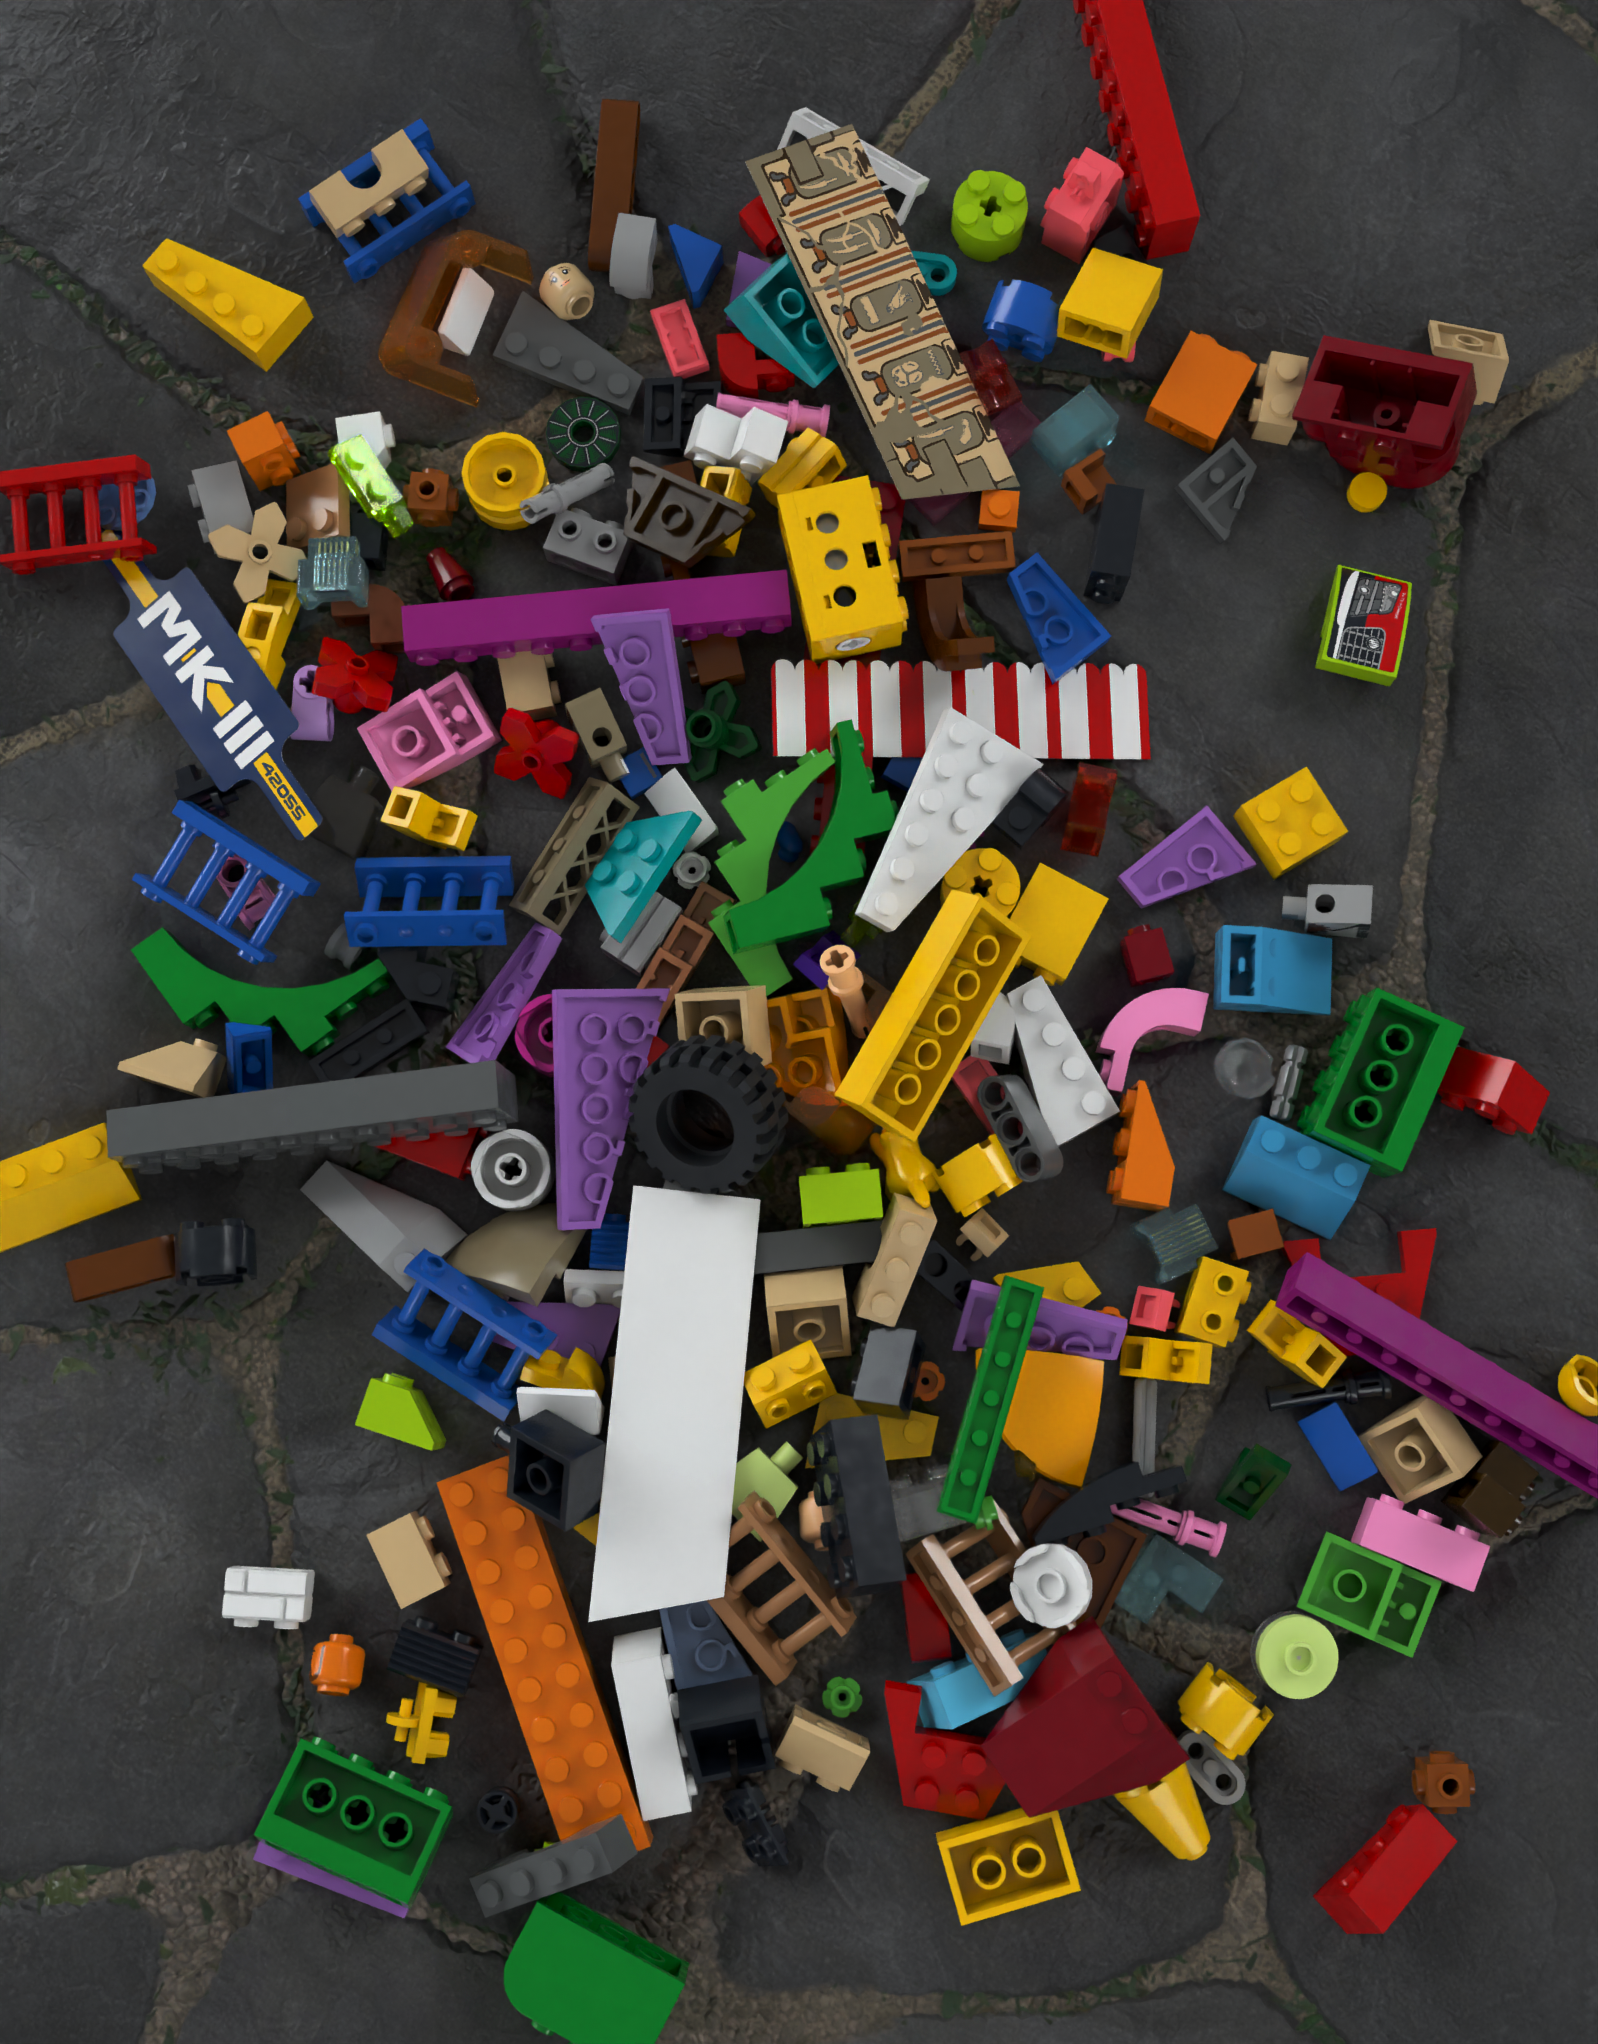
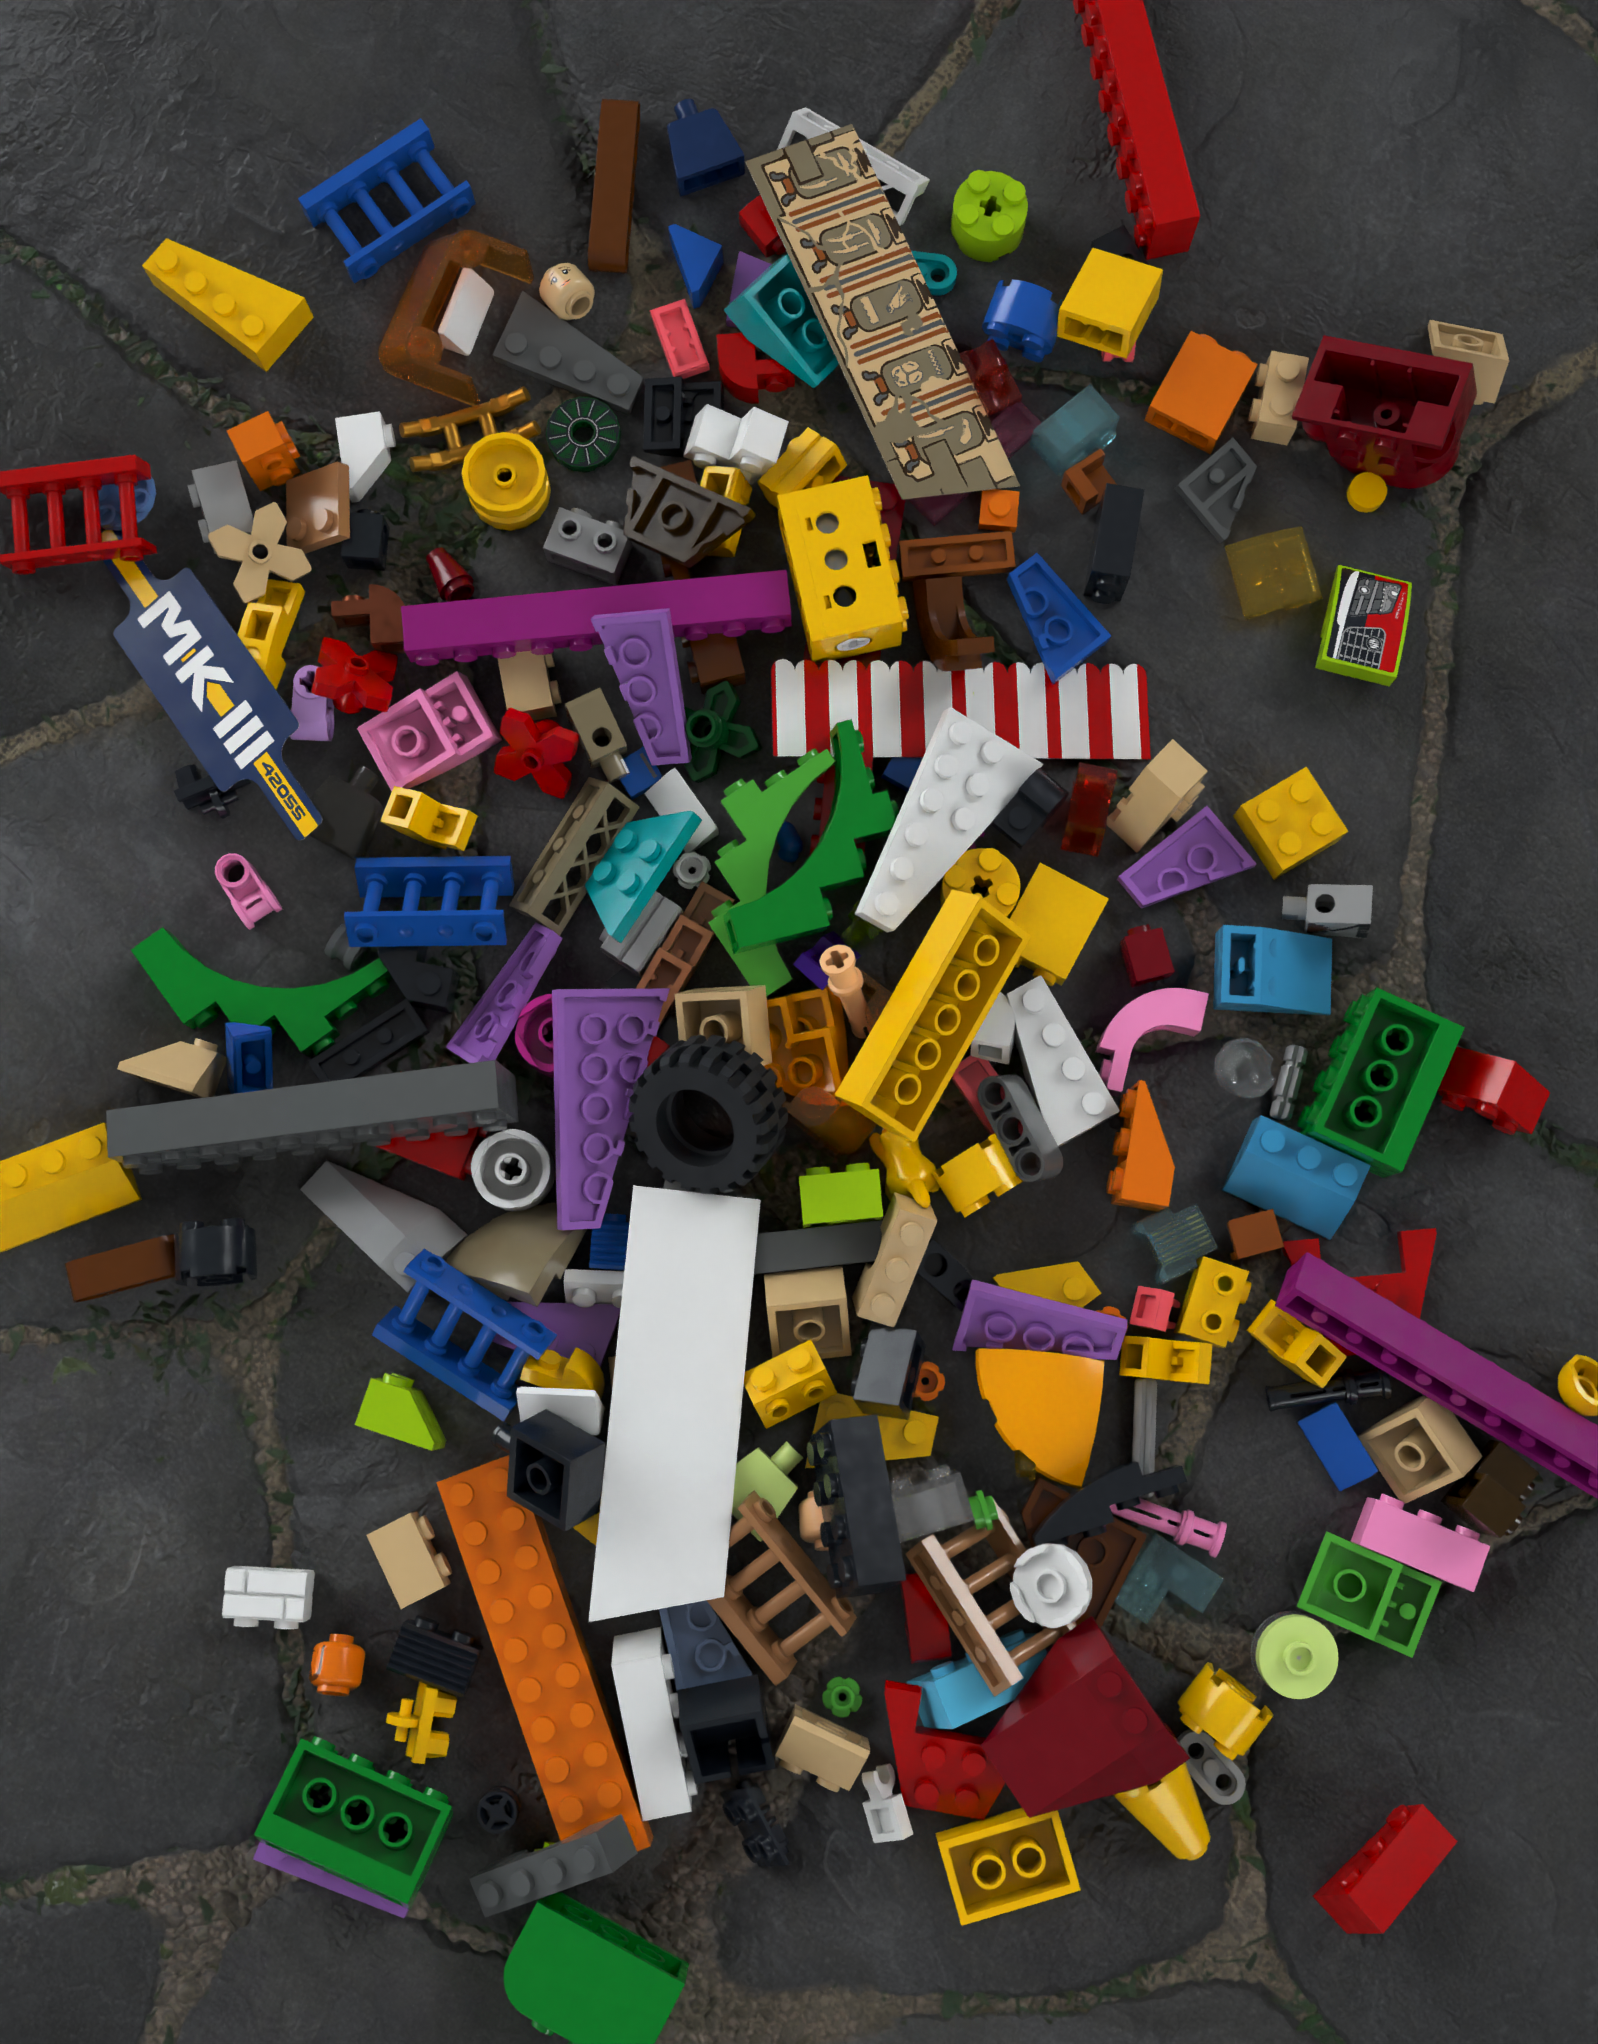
blue fence [132,800,321,965] -> none
clear light blue piece [297,536,369,610] -> none
tan arch [309,129,429,238] -> none
clear neon green hinge [327,434,414,538] -> none
dark orange brick [403,468,459,527] -> none
light grey pin [520,463,615,524] -> none
light grey brick [609,213,658,299] -> none
bright pink pin [716,392,830,437] -> none
green tile [935,1275,1044,1524] -> none
tan tile [956,1208,1009,1261] -> none
coral hinge [1040,147,1124,264] -> none
dark green slope [1215,1443,1292,1521] -> none
dark orange brick [1412,1751,1475,1814] -> none
none -> pearl gold piece [399,386,541,472]
none -> dark blue torso [667,99,745,197]
none -> white plate [862,1764,913,1843]
none -> tan wedge [1104,739,1208,853]
none -> clear yellow slope [1225,526,1323,620]

